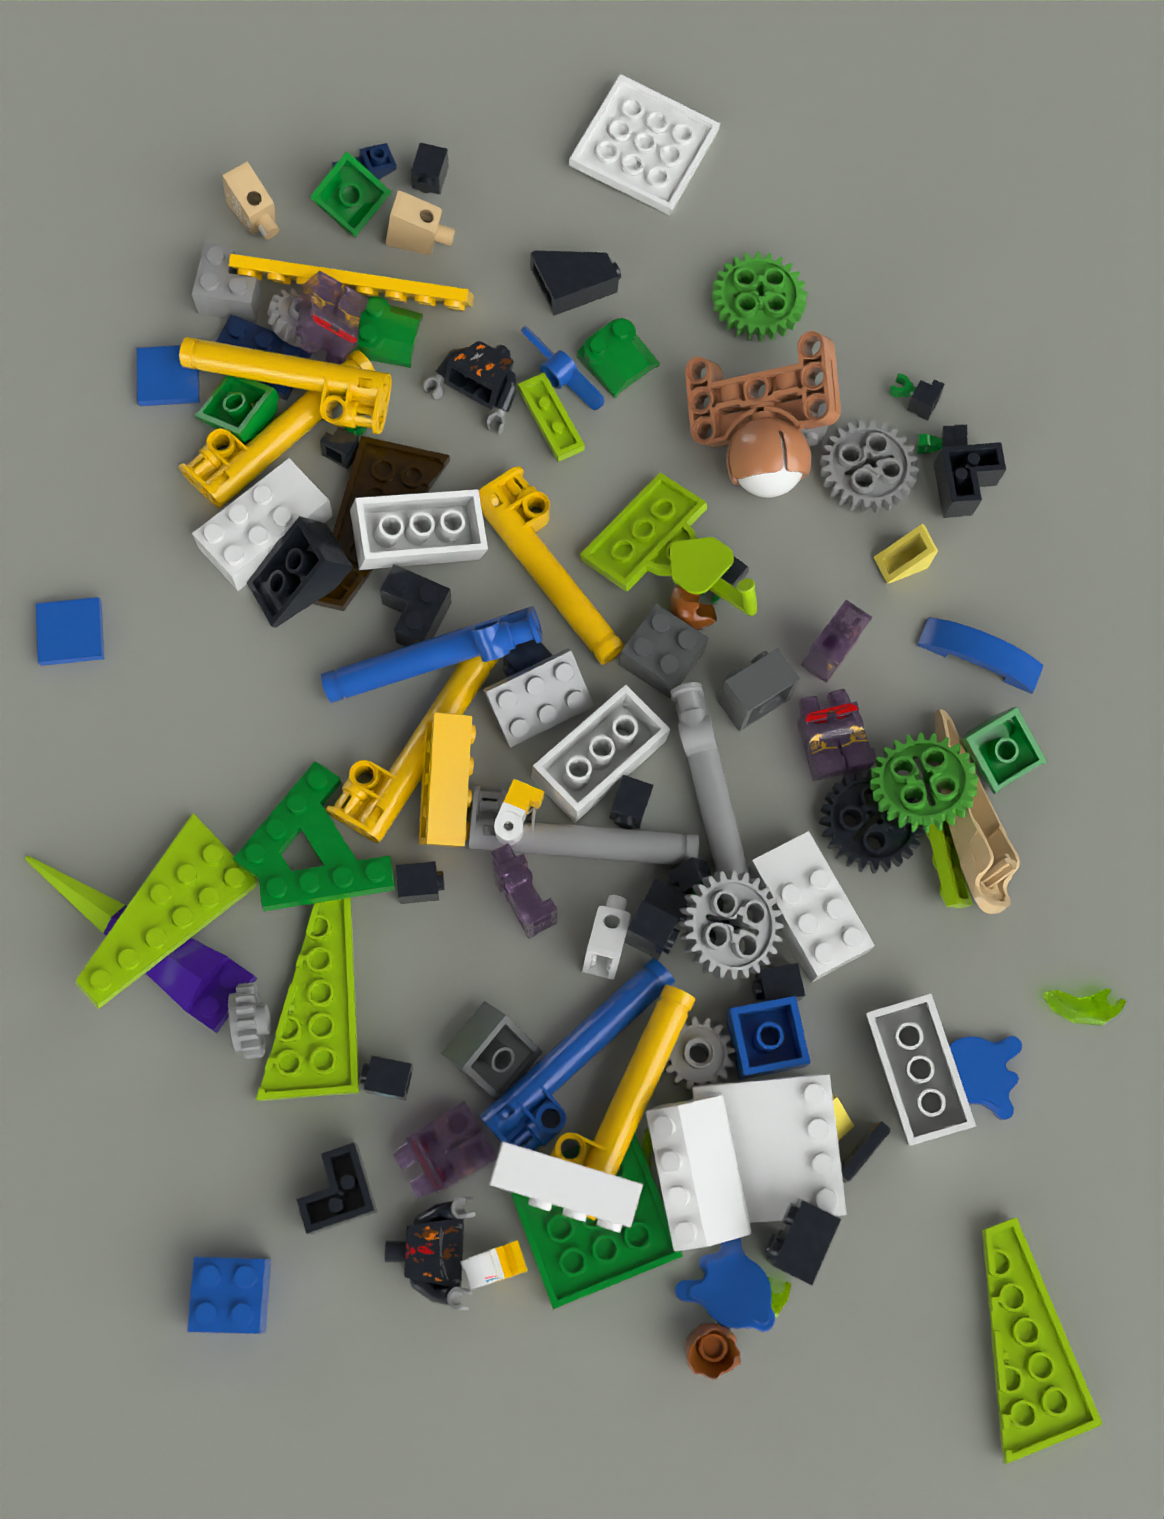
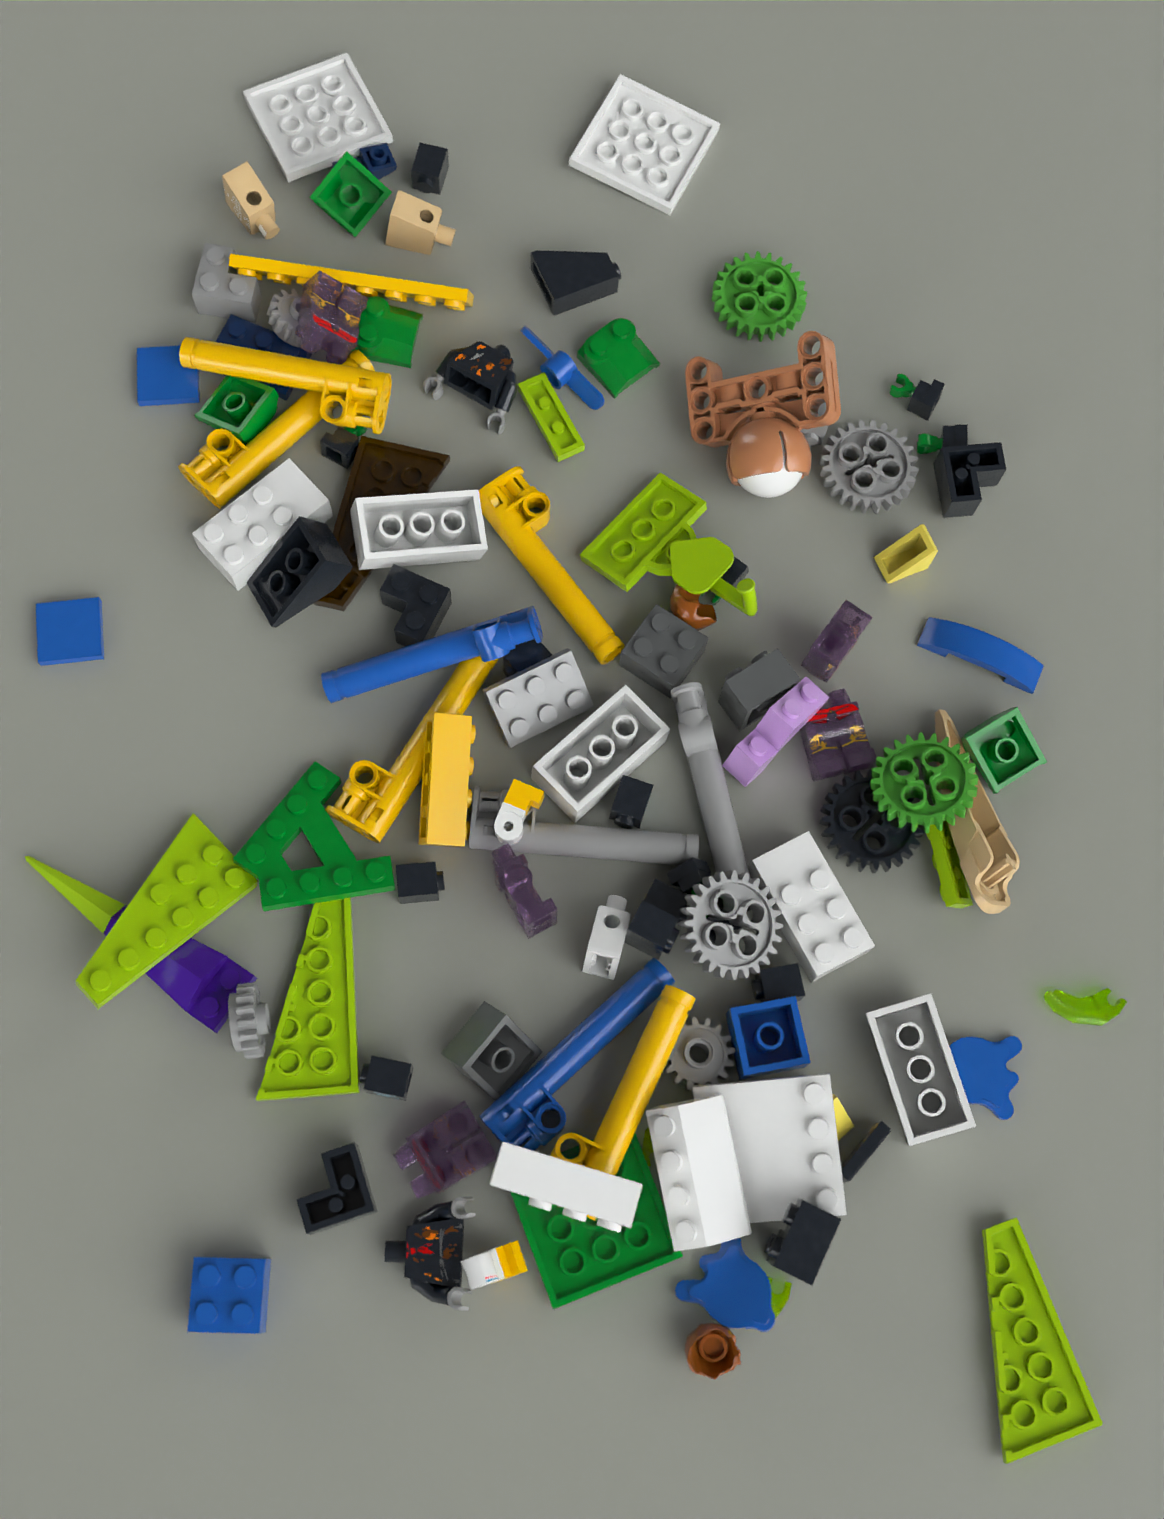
none -> white plate [243,53,393,182]
none -> lavender arch [722,677,830,787]

